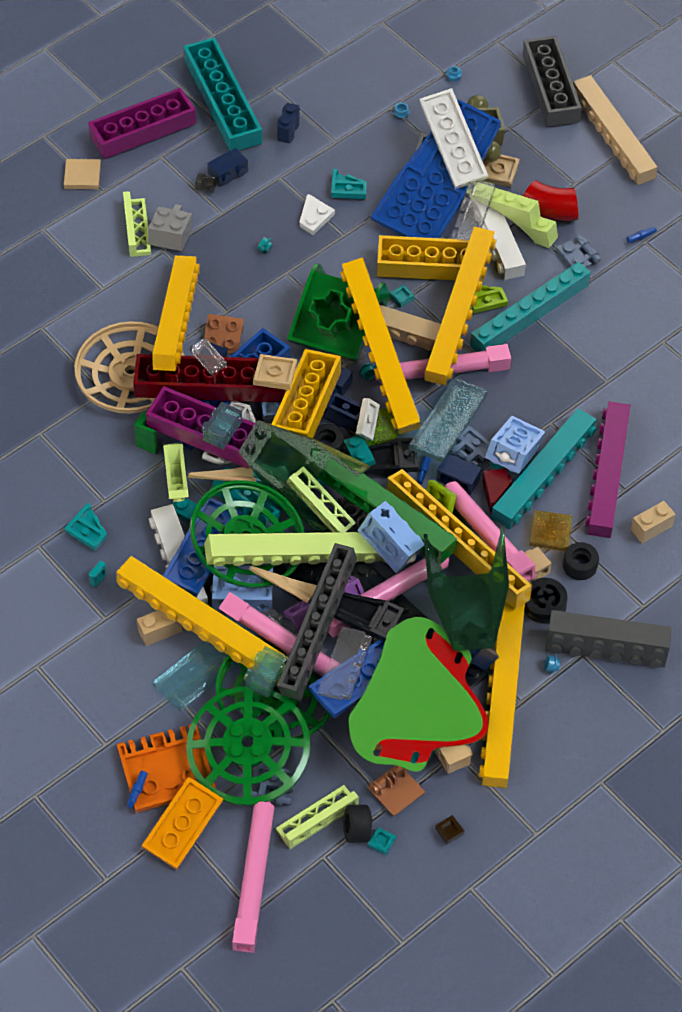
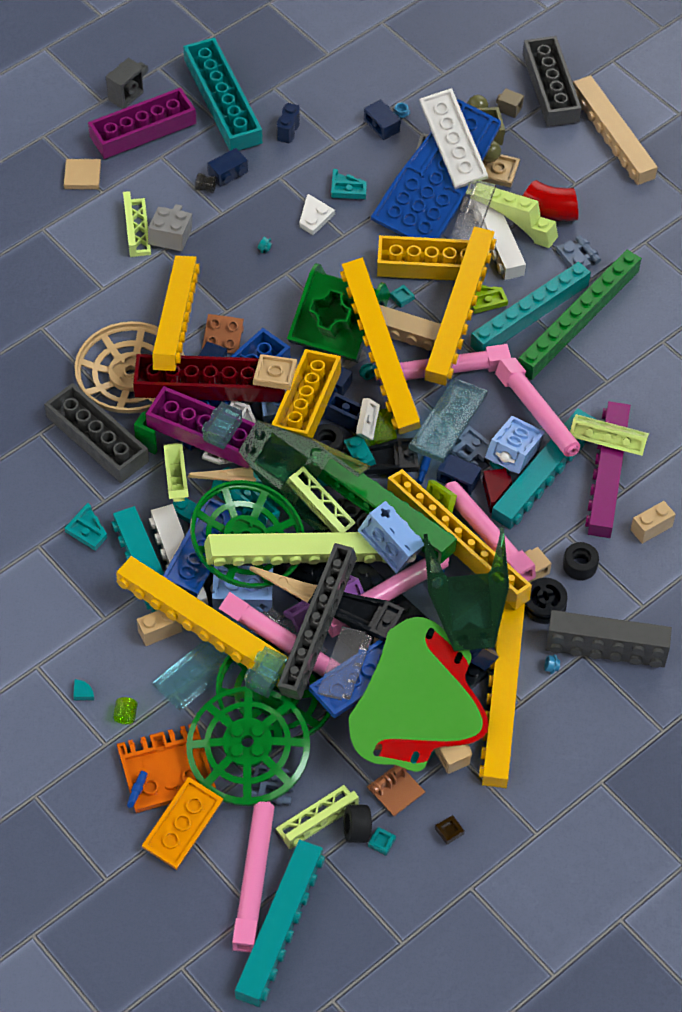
teal tile [88,560,107,587] -> none
clear tile [190,338,227,375] -> none
dark azure plate [446,66,462,82] -> none
clear yellow plate [529,510,573,551] -> none
blue piece [626,227,657,243] -> none
none -> dark grey brick [44,383,149,483]
none -> teal tile [74,679,94,700]
none -> dark grey hinge [106,57,148,109]
none -> teal brick [111,506,164,612]
none -> clear neon green piece [113,697,138,724]
none -> teal brick [235,839,325,1007]
none -> dark blue brick [364,99,401,140]
none -> bright pink brick [495,358,580,457]
none -> dark tan brick [496,89,524,118]
none -> green brick [518,249,641,380]
none -> yellowish green fence [570,414,649,456]

